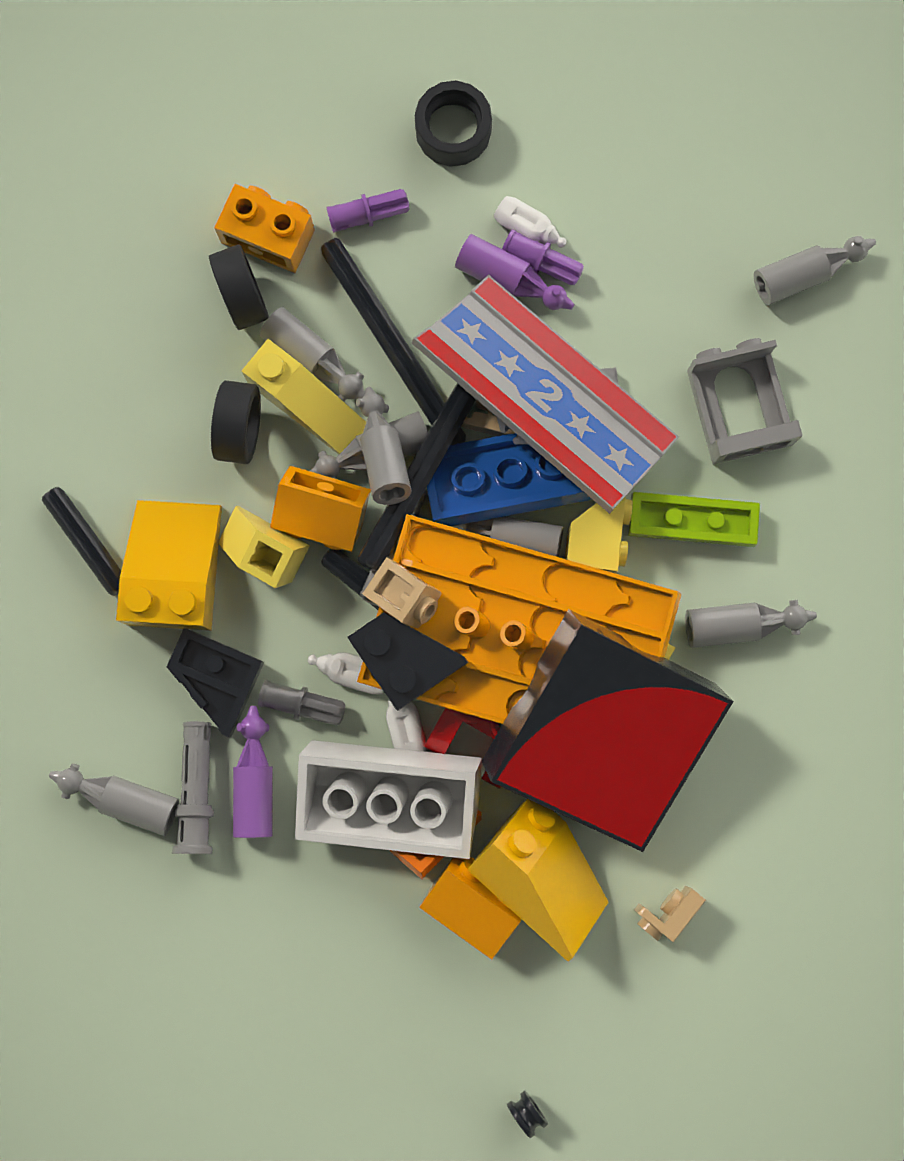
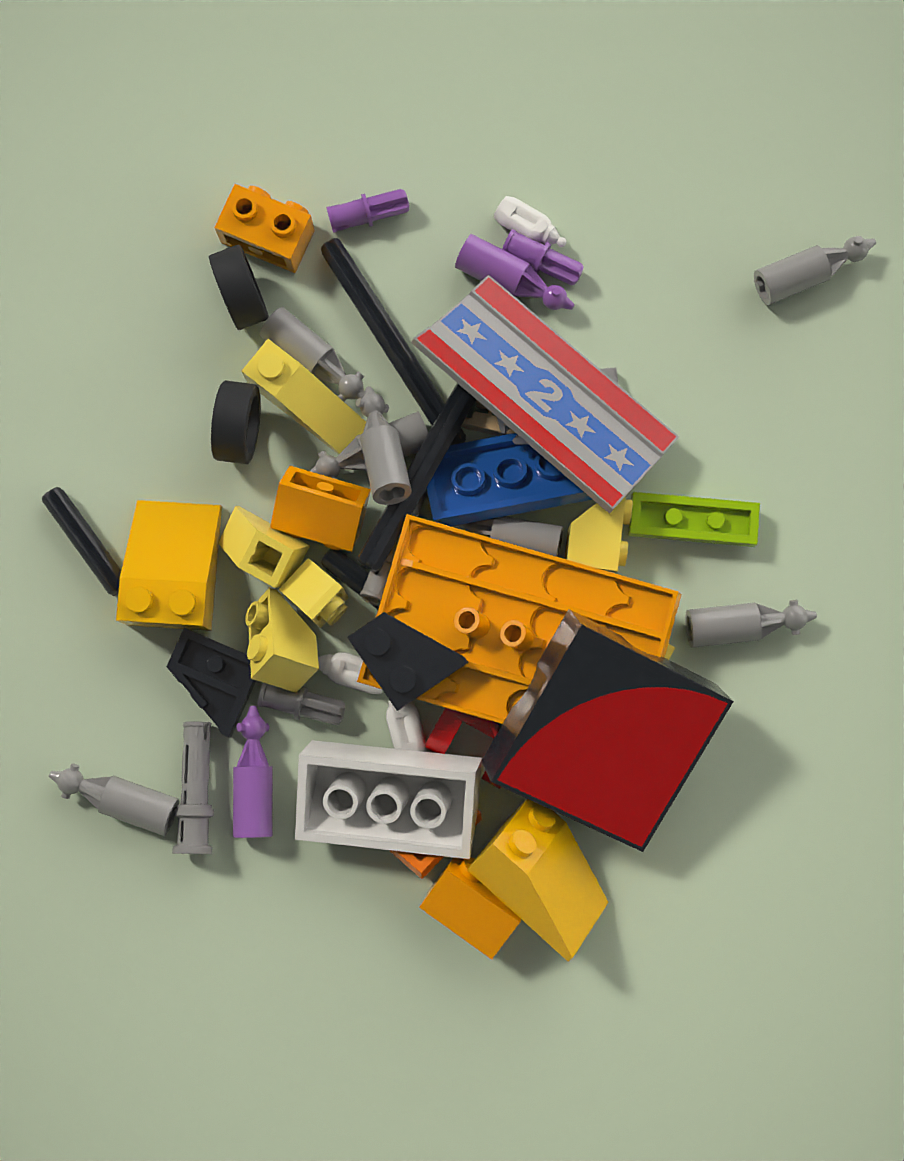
tan bracket [362,557,442,629] -> none
black tyre [414,80,492,167] -> none
black bush [507,1090,549,1138] -> none
tan bracket [634,886,706,942] -> none
light grey panel [687,338,803,465] -> none
none -> light yellow slope [245,587,319,693]
none -> light yellow slope [279,558,349,628]

